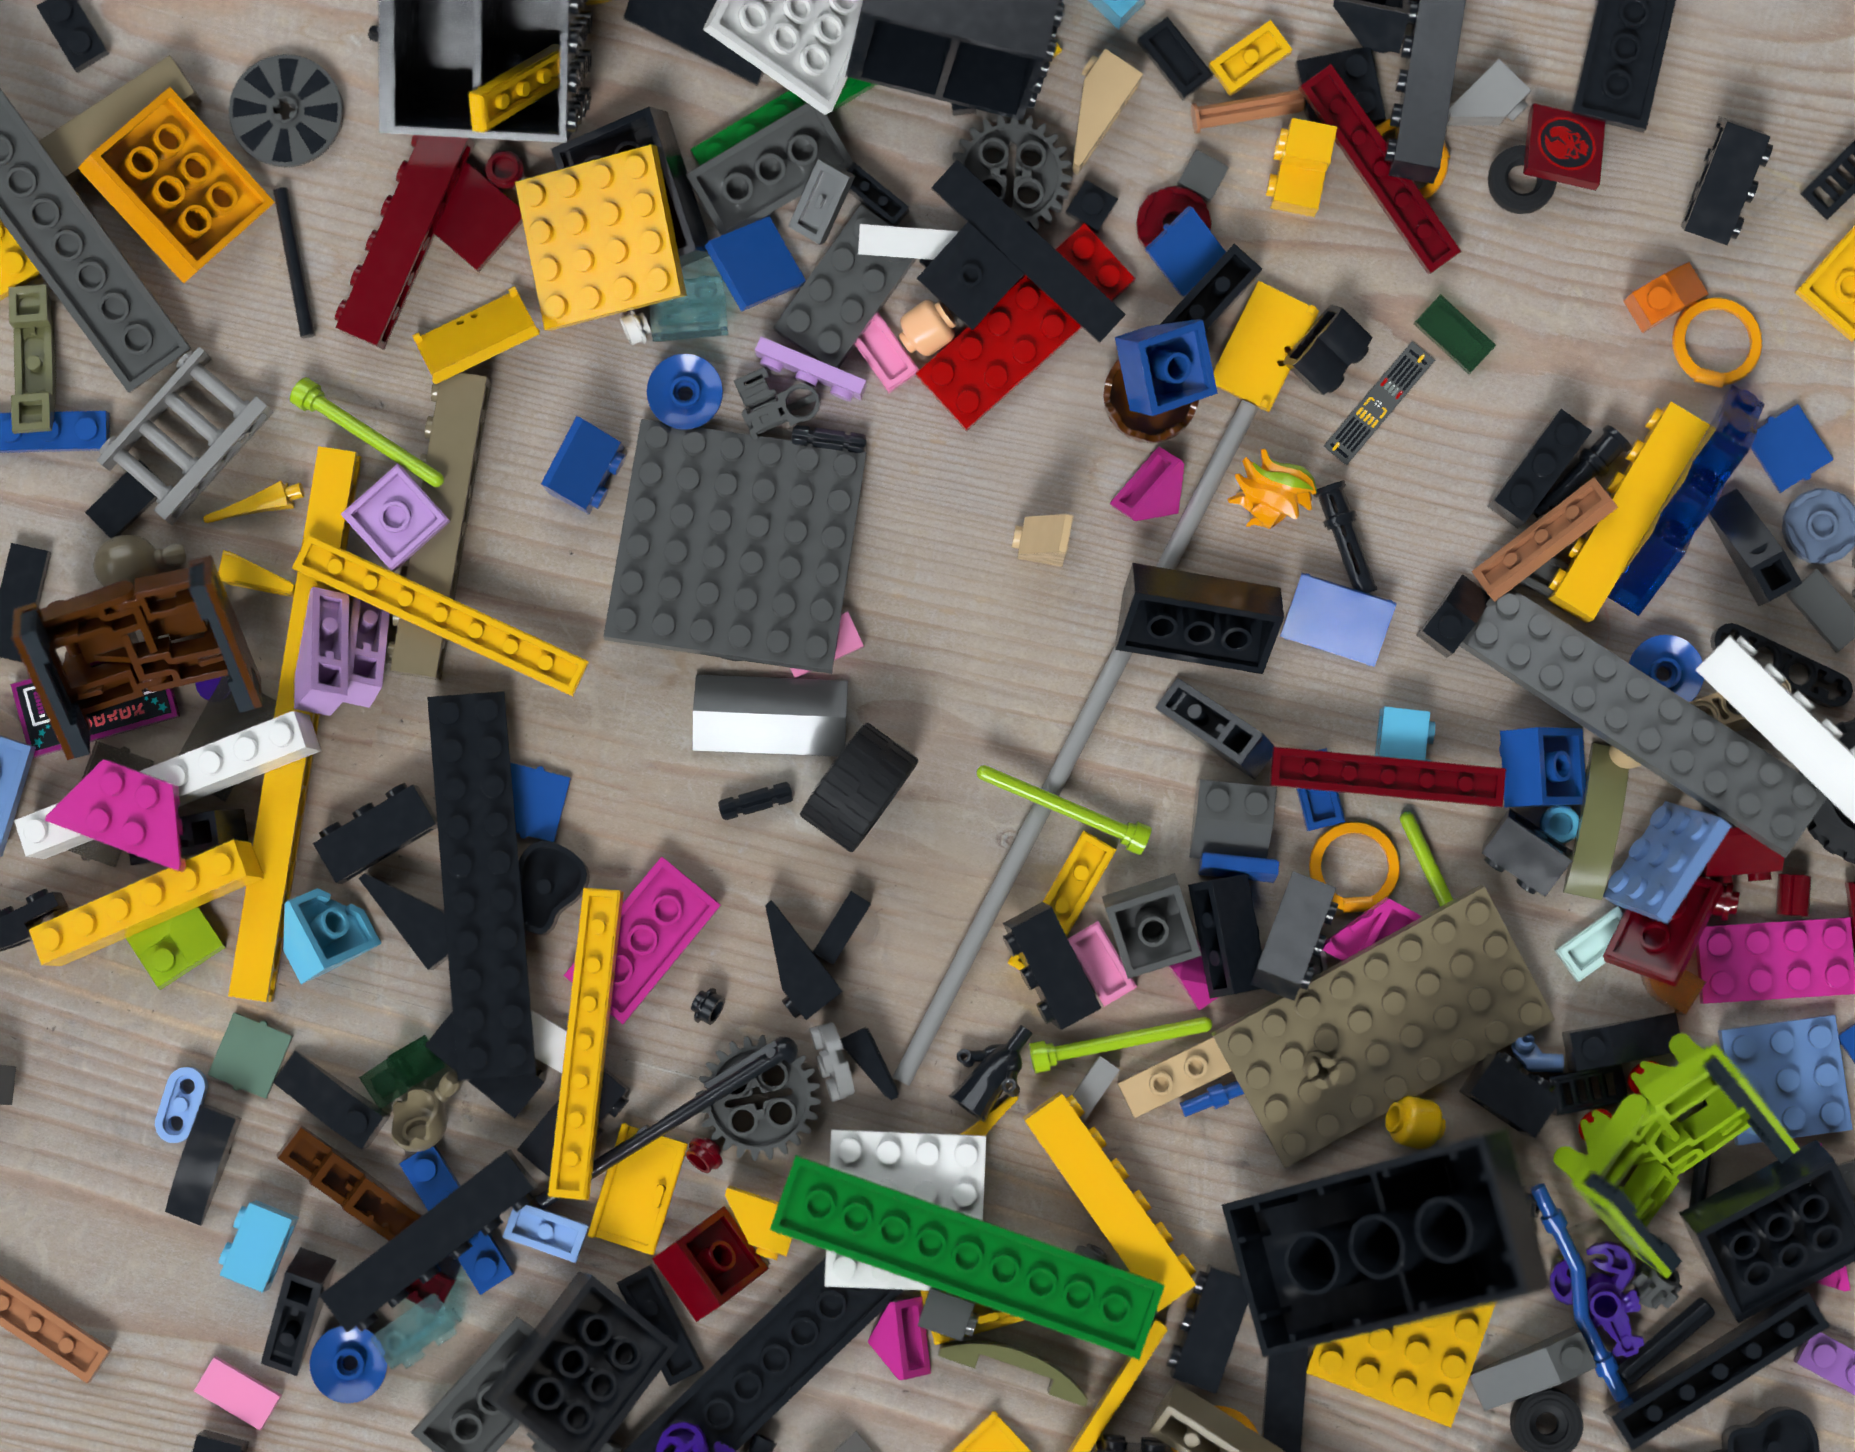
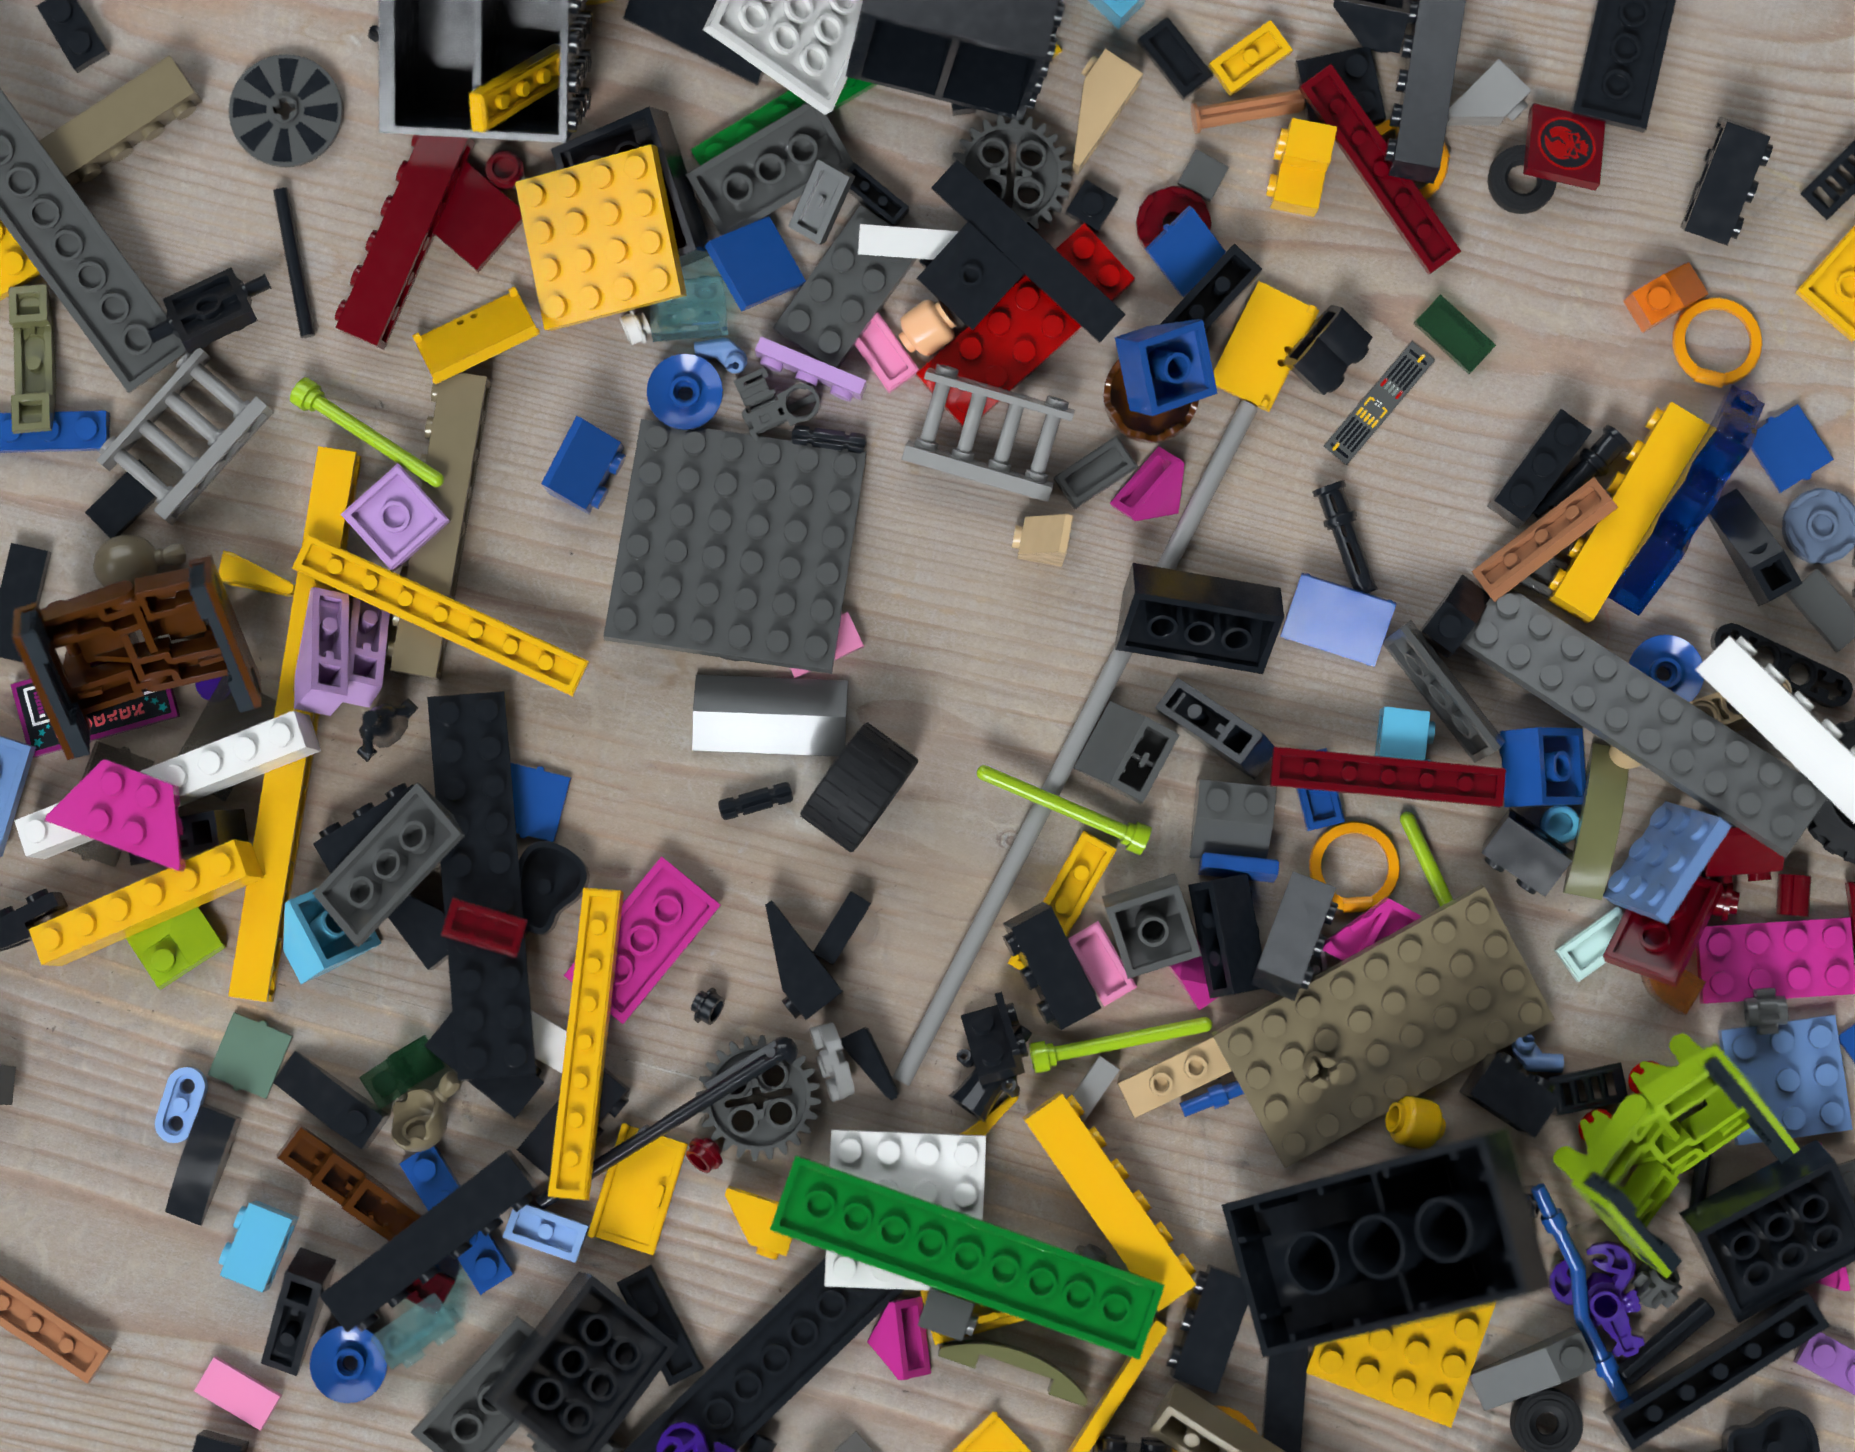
light orange slope [78,87,275,283] -> none
yellow piece [203,480,305,523] -> none
dark red slope [652,1206,769,1322] -> none
light orange hair [1227,449,1317,529] -> none
black slope [1562,1012,1680,1071] -> none
none -> black plate [146,267,272,353]
none -> dark grey slope [313,783,465,947]
none -> black piece [356,698,419,762]
none -> dark red plate [441,898,528,958]
none -> medium blue arm [694,338,747,374]
none -> light grey fence [901,364,1075,502]
none -> black bracket [960,991,1029,1086]
none -> dark grey tile [1053,435,1138,510]
none -> dark grey slope [1074,701,1180,805]
none -> dark grey slope [1383,620,1505,763]
none -> dark grey gear [1744,988,1788,1035]

